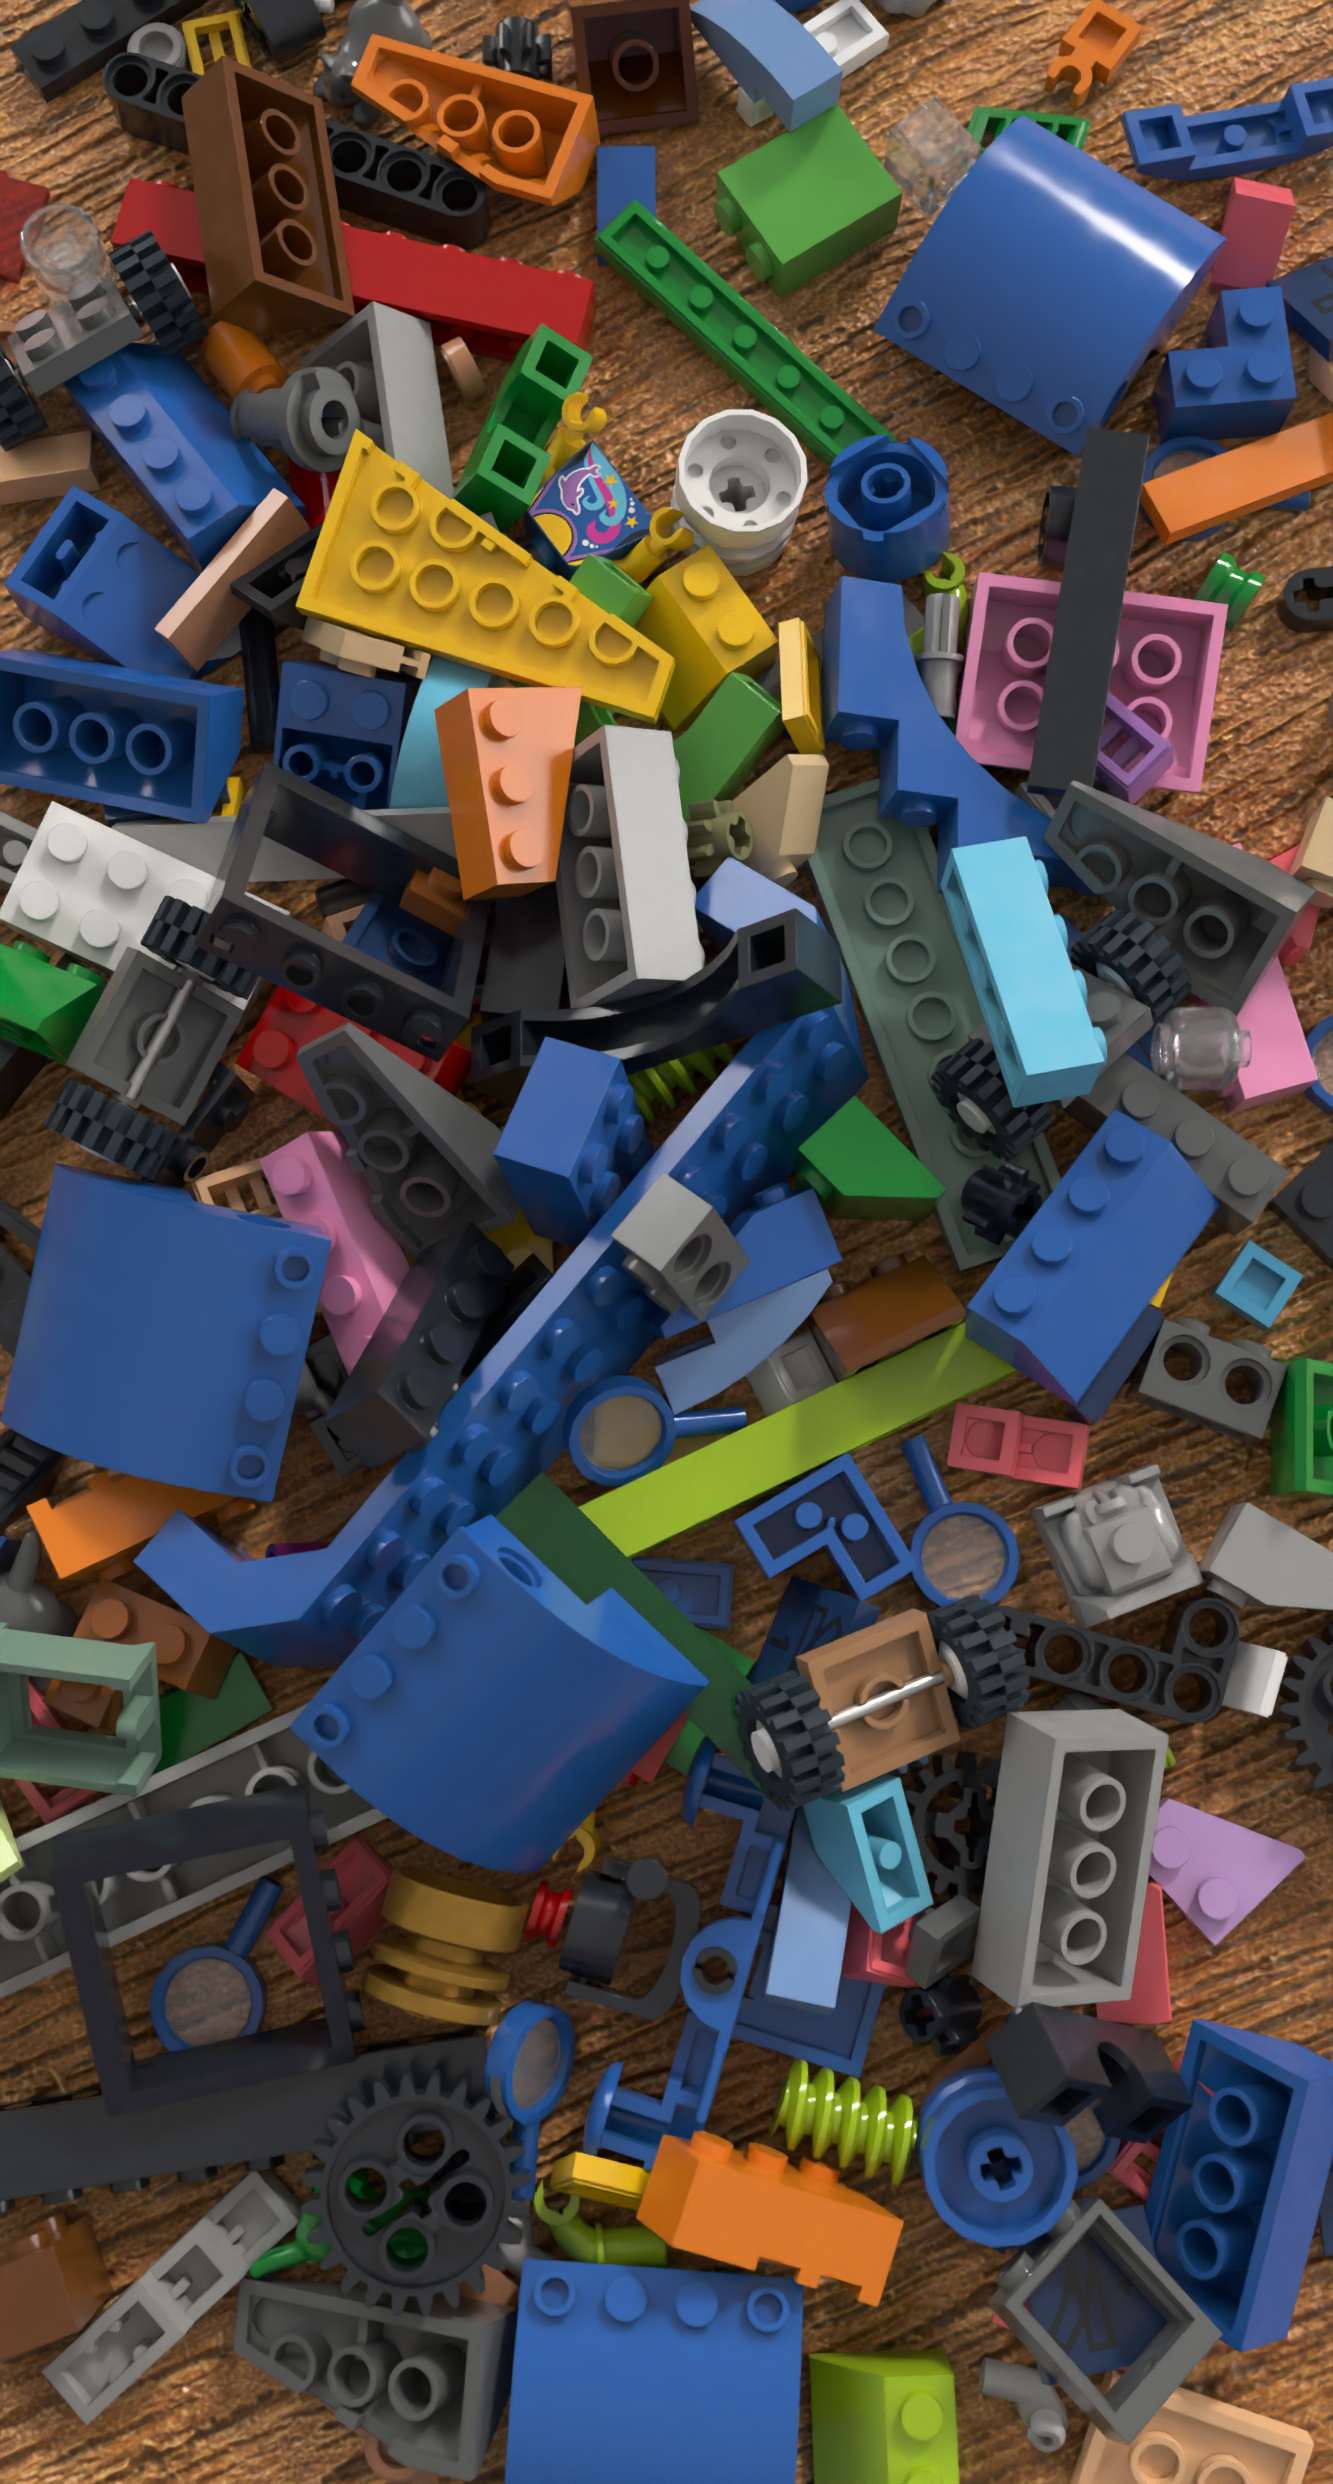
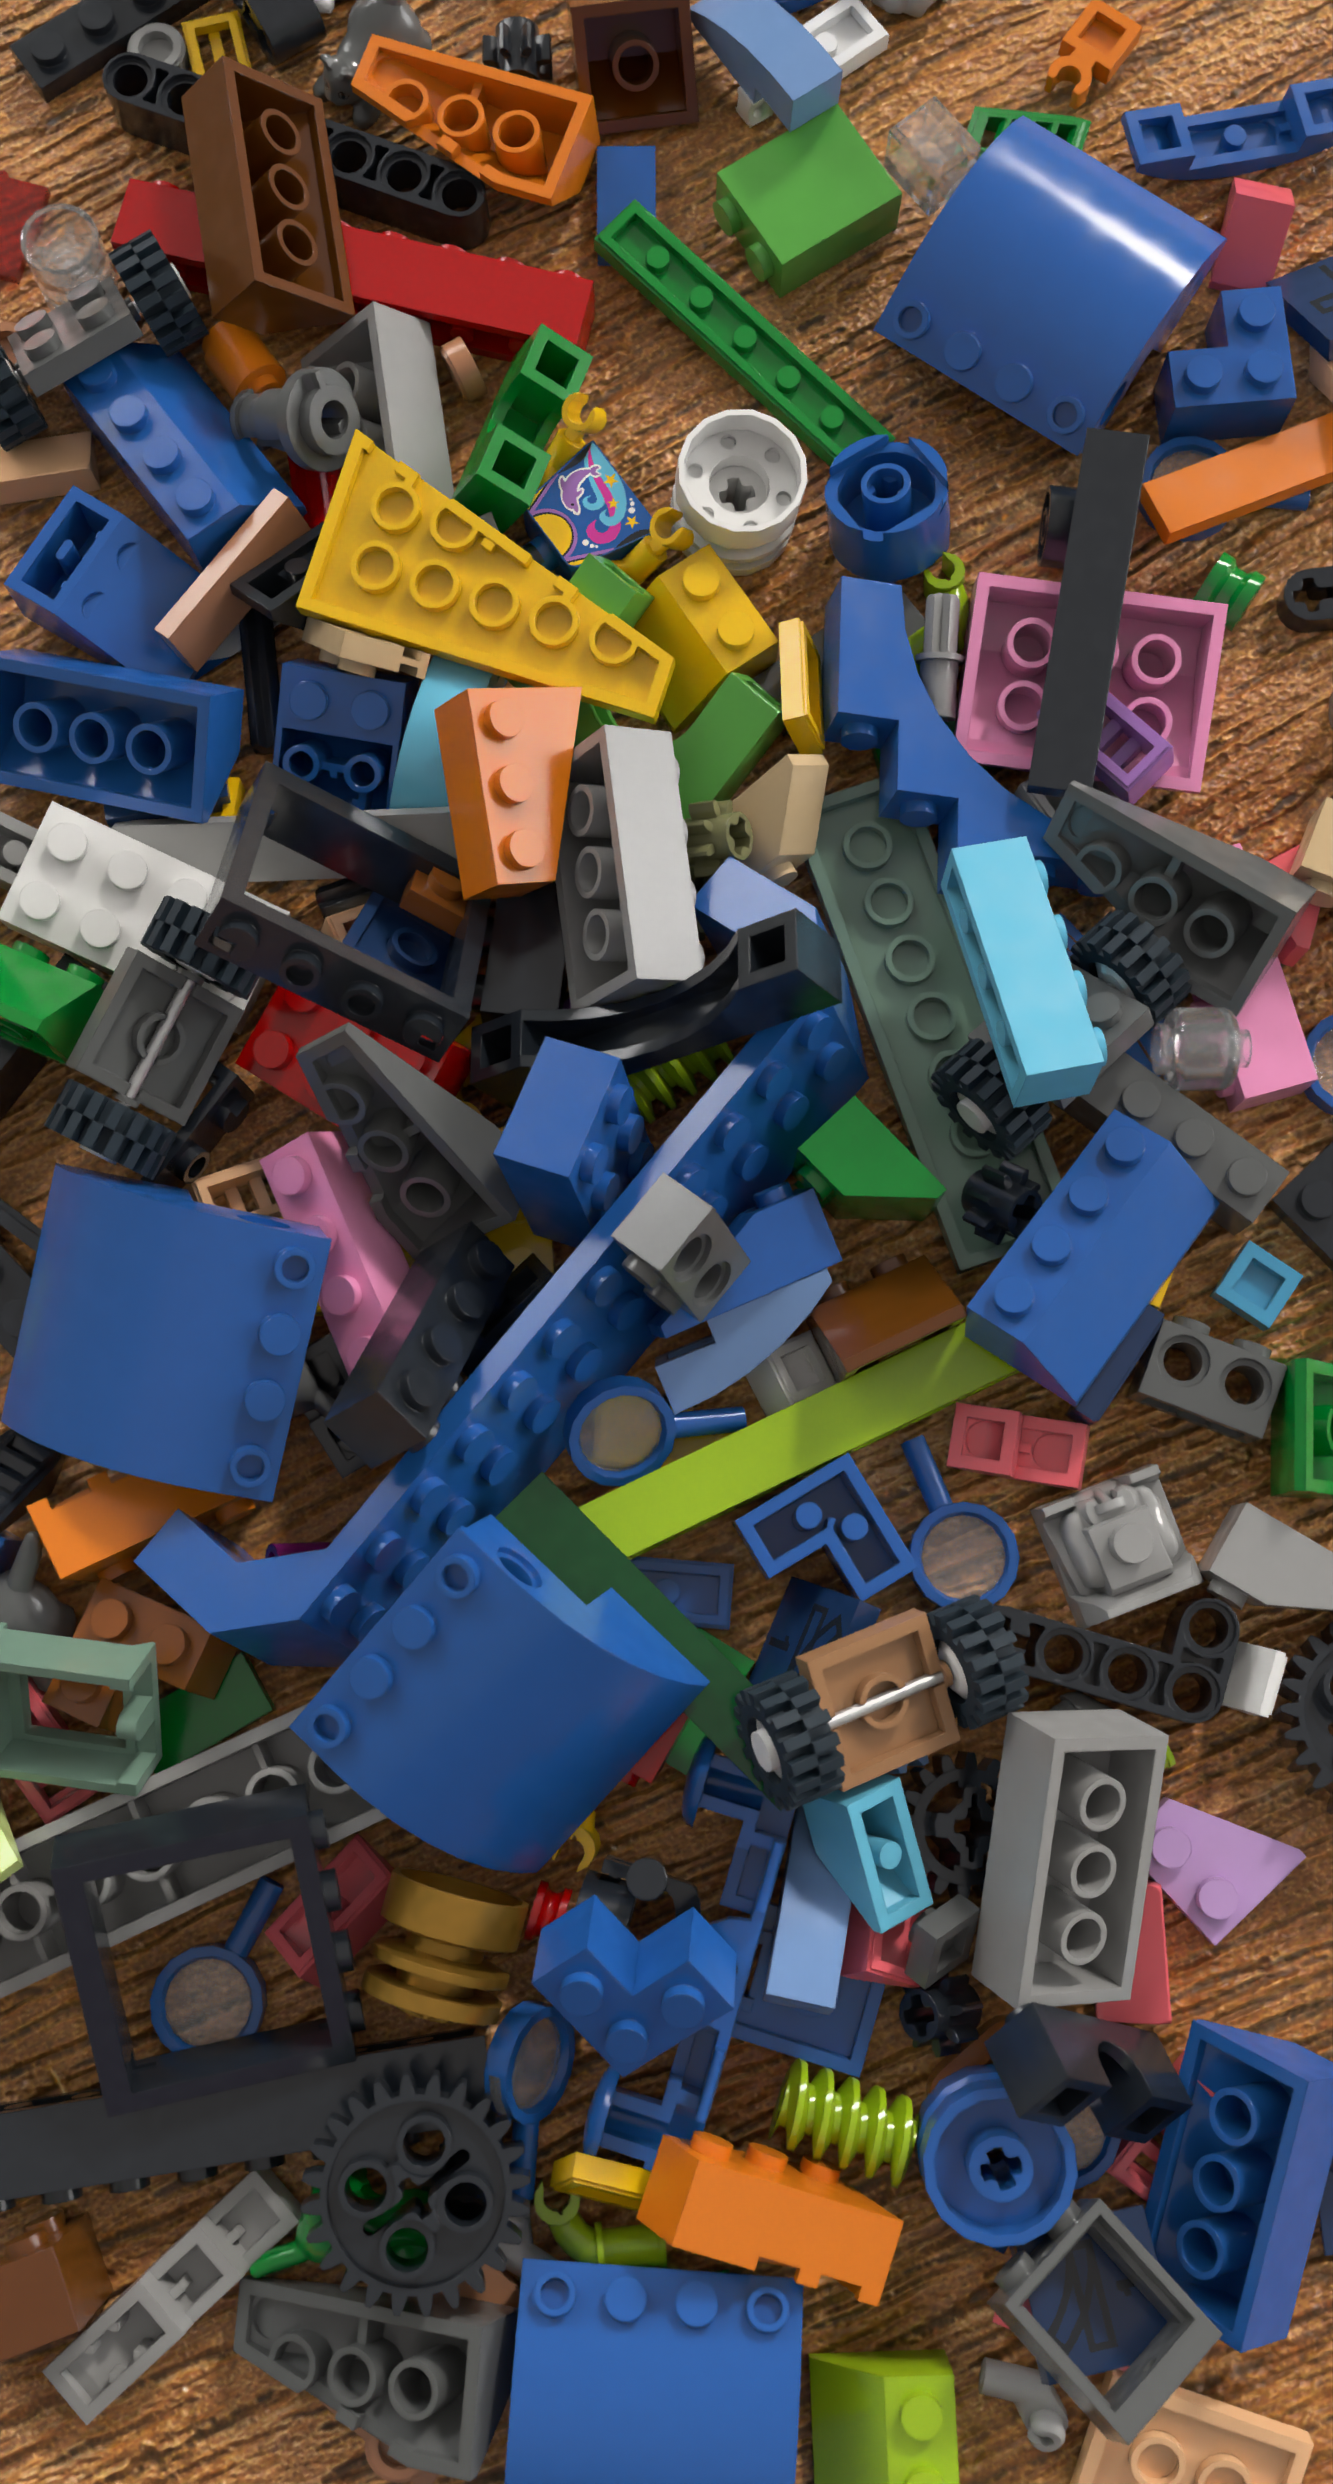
none -> blue brick [531,1894,737,2077]

